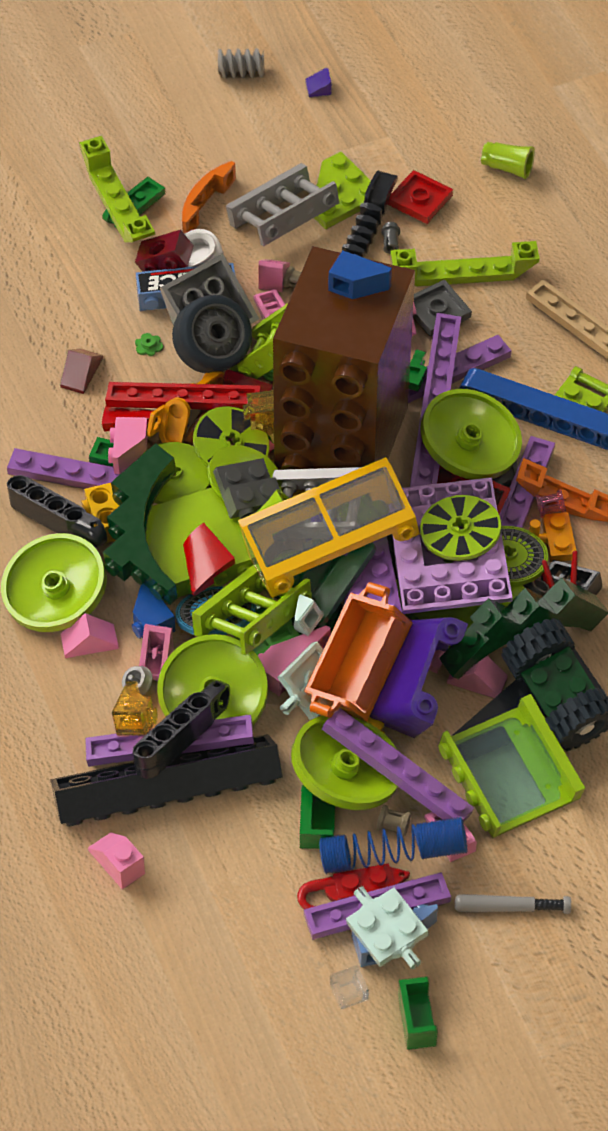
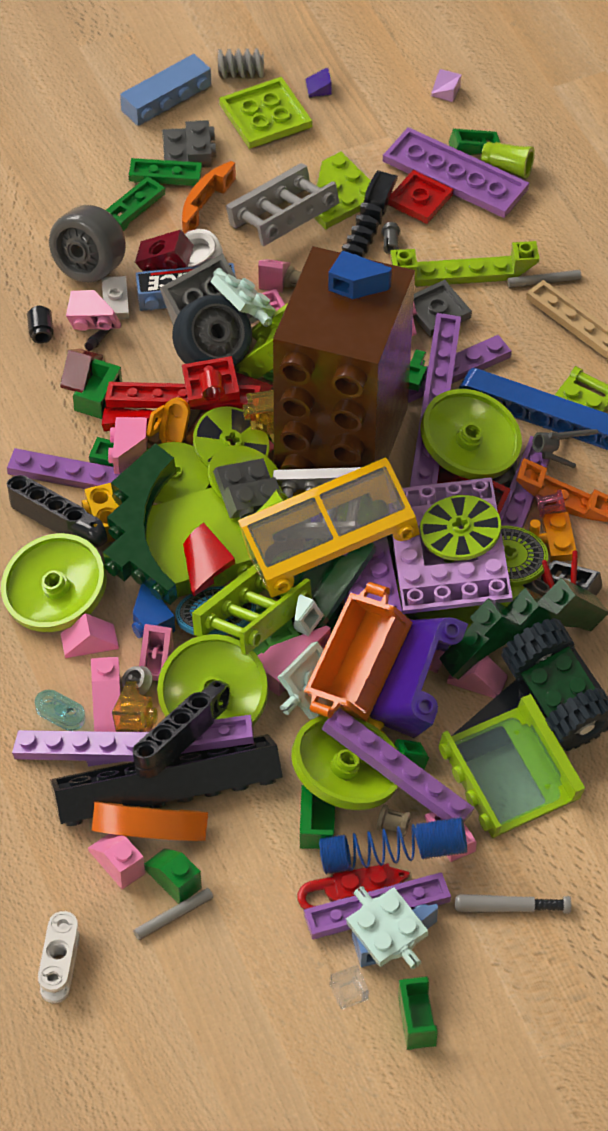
lime slope [79,135,155,242] -> none
bright green plant [135,333,163,356] -> none
none -> plate [12,730,148,762]
none -> black brick [27,305,54,344]
none -> clear light blue plate [35,690,86,731]
none -> white piece [38,911,79,1003]
none -> dark grey wheel [49,205,126,283]
none -> bright pink slope [66,290,121,331]
none -> green panel [73,359,122,419]
none -> black helmet [84,329,111,351]
none -> bright pink slope [91,657,123,732]
none -> orange slope [92,802,208,841]
none -> white plate [102,276,129,319]
none -> medium blue brick [120,54,211,126]
none -> green plate [128,158,202,186]
none -> light grey bar [133,888,213,940]
none -> green slope [144,848,202,904]
none -> dark grey plate [162,120,216,168]
none -> red plate [181,356,240,408]
none -> light aqua plate [210,268,276,327]
none -> lime plate [219,77,312,149]
none -> medium lavender plate [383,127,529,218]
none -> green slope [394,739,429,770]
none -> lavender slope [431,69,461,102]
none -> green slope [449,129,500,155]
none -> light grey bar [507,270,581,288]
none -> dark grey plant [532,429,598,468]

